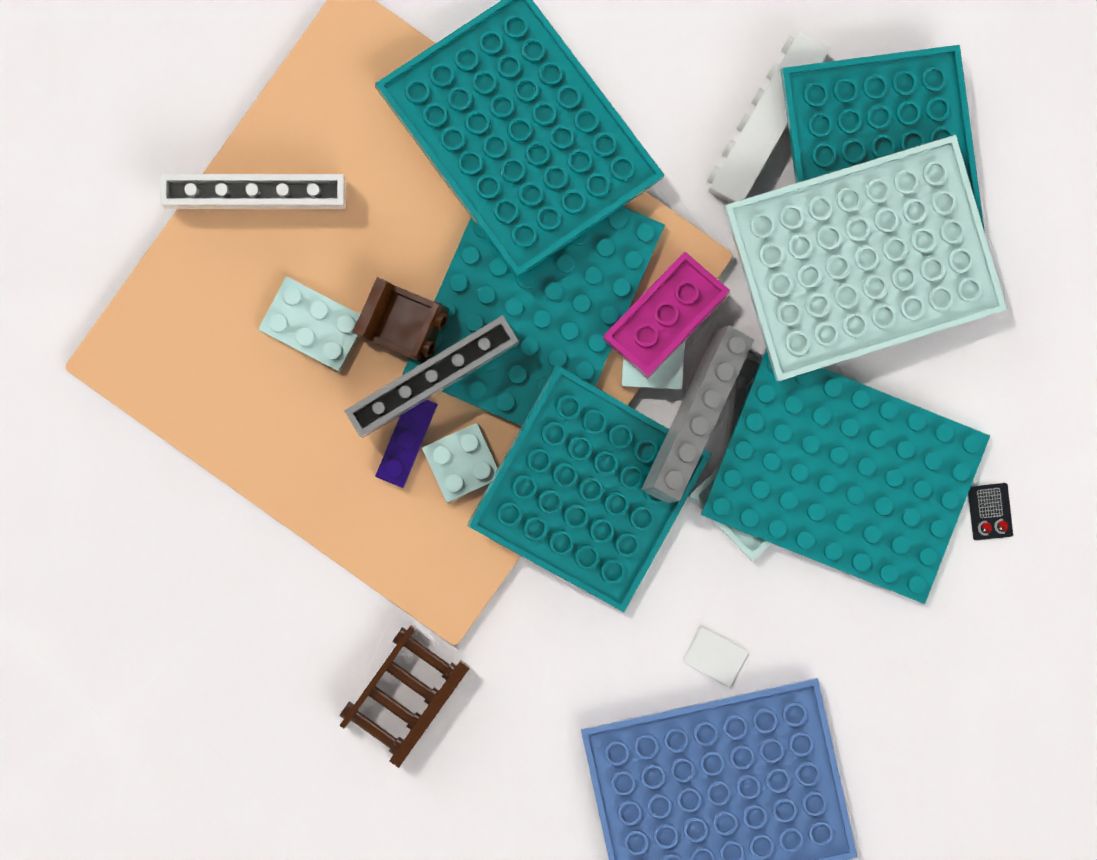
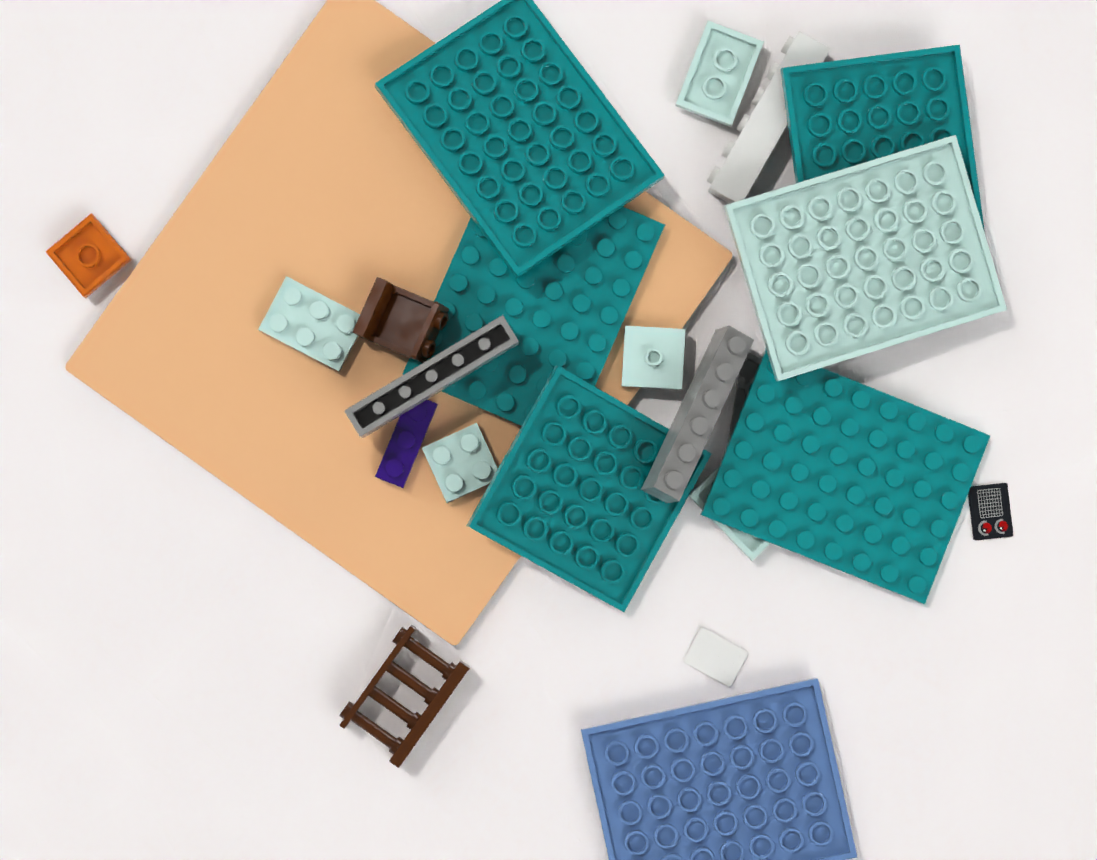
white brick [160,174,346,209] -> none
dark pink plate [603,251,730,379] -> none
none -> orange plate [46,213,132,298]
none -> light aqua plate [675,20,764,127]

